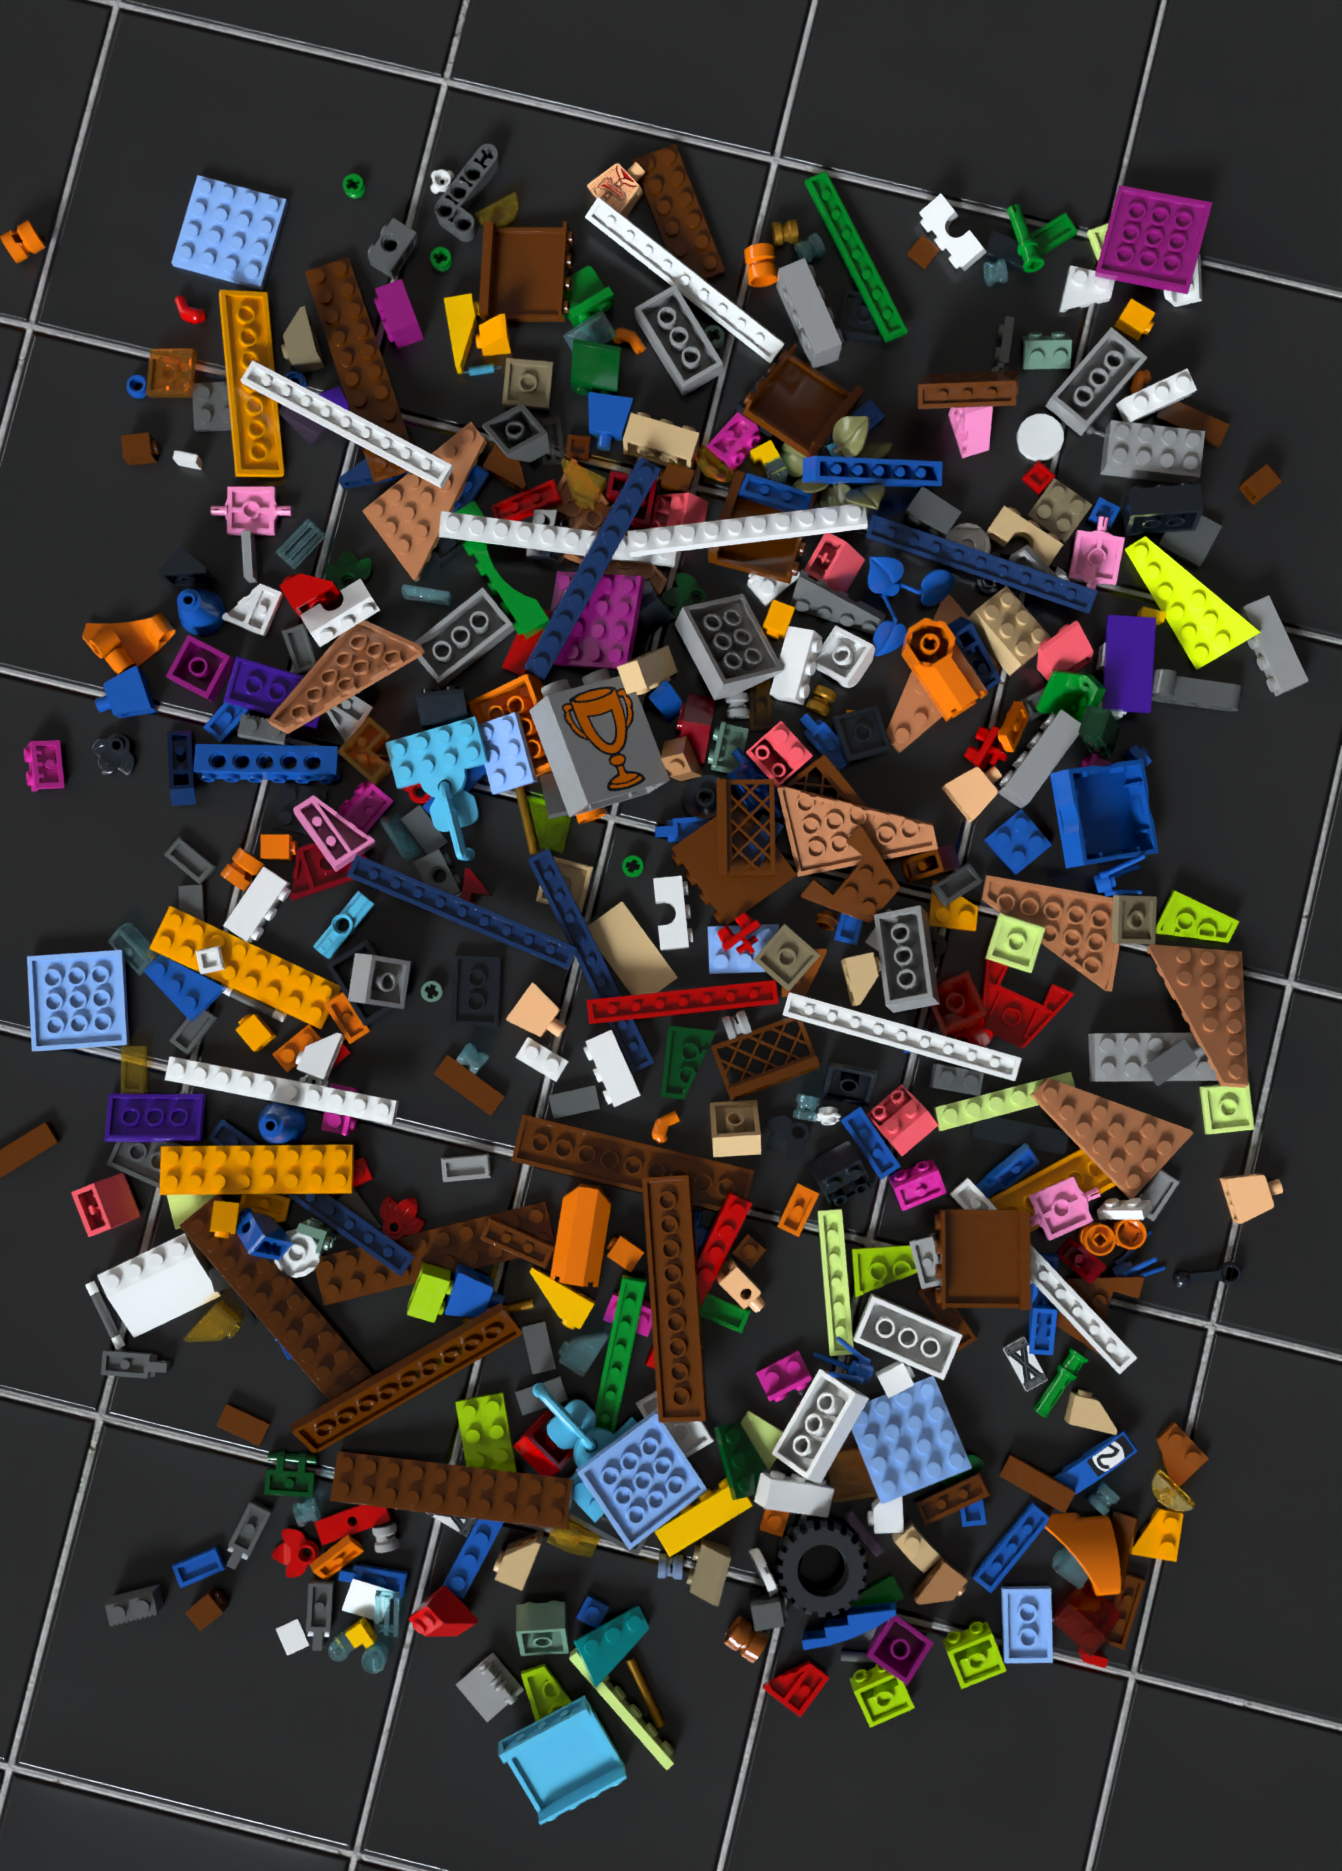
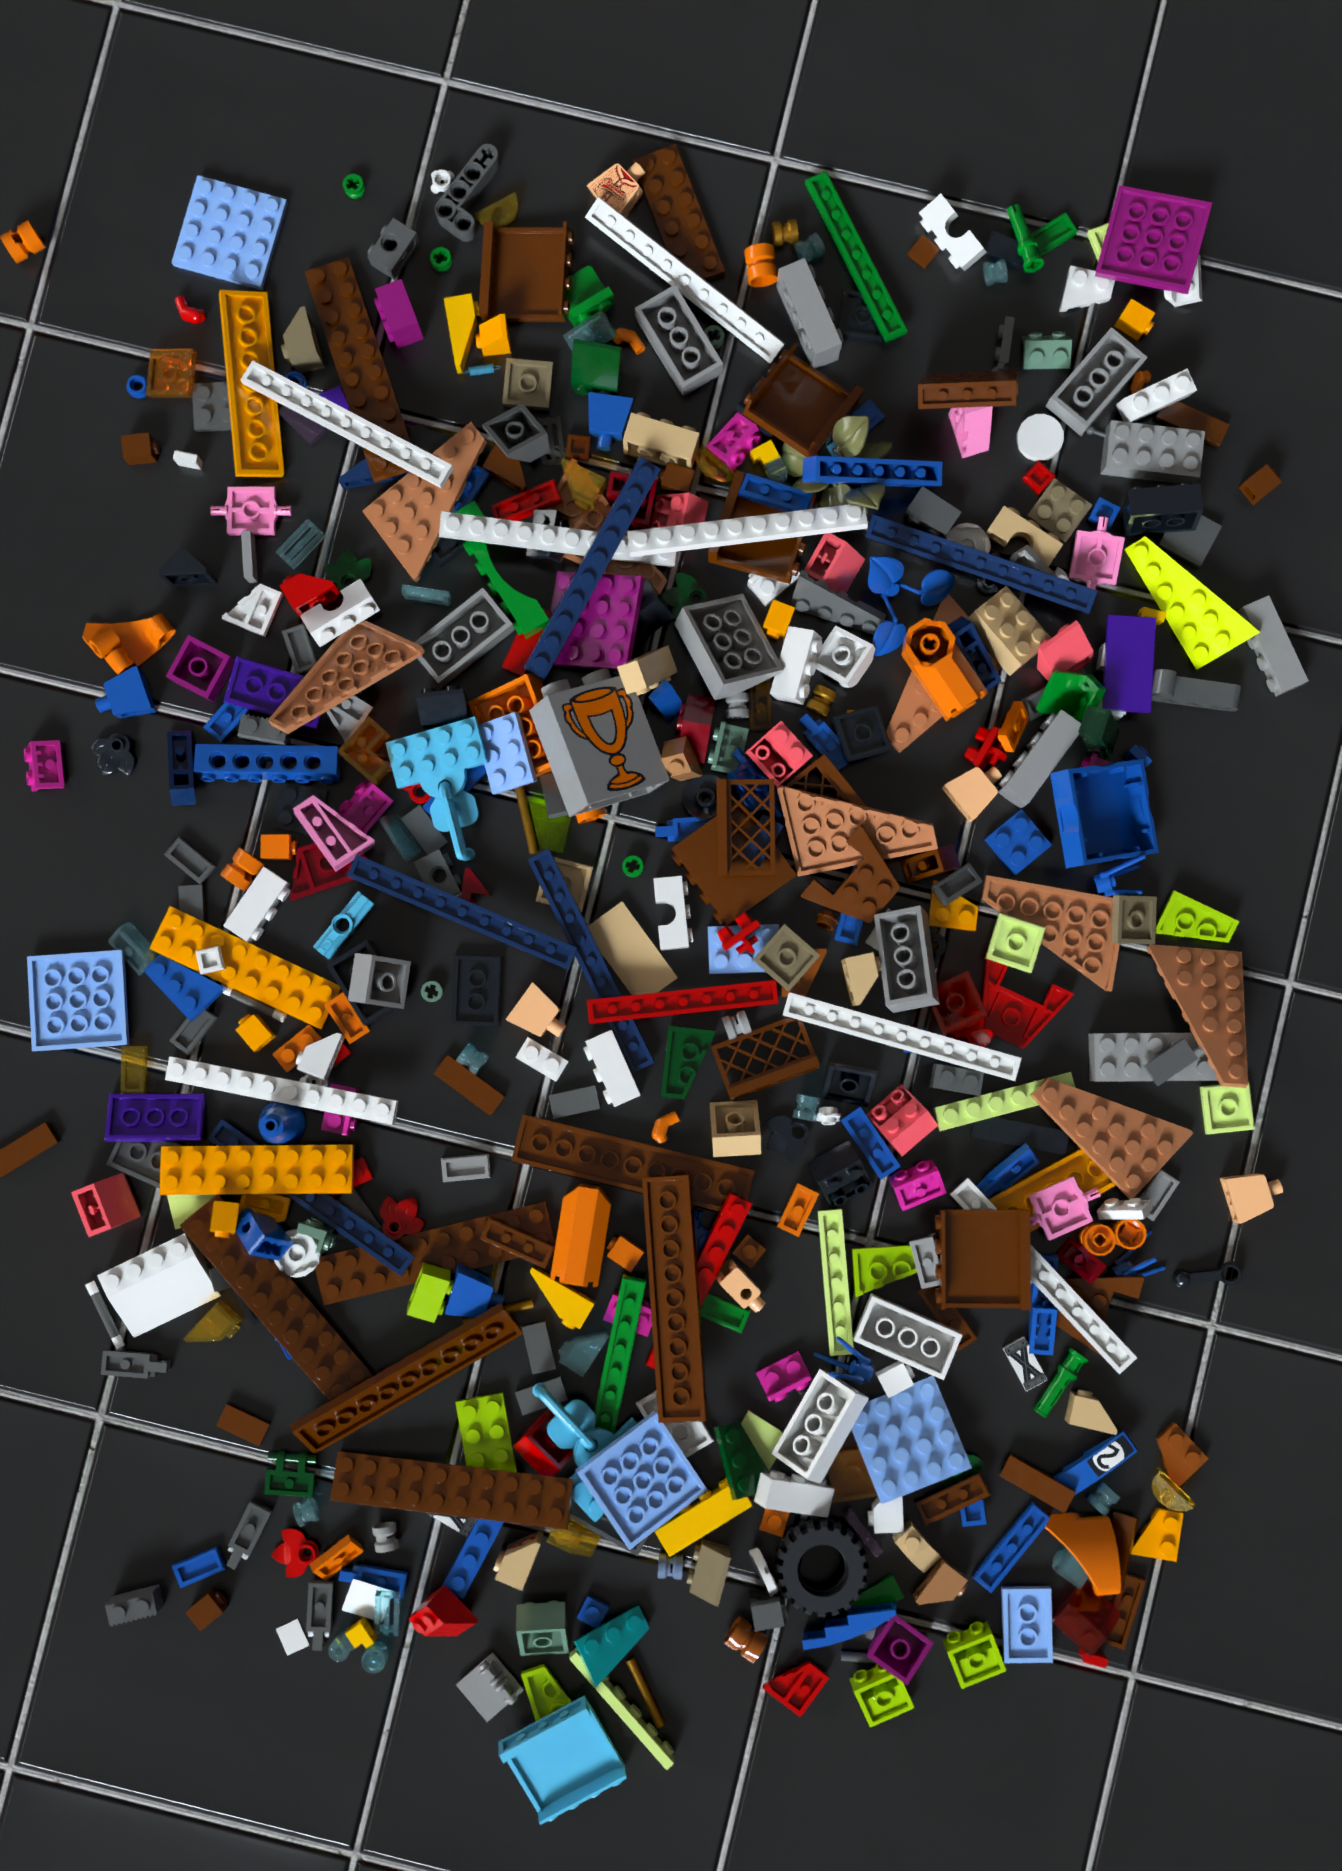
blue cone [177,589,226,636] -> none
red tile [314,1504,392,1545] -> none

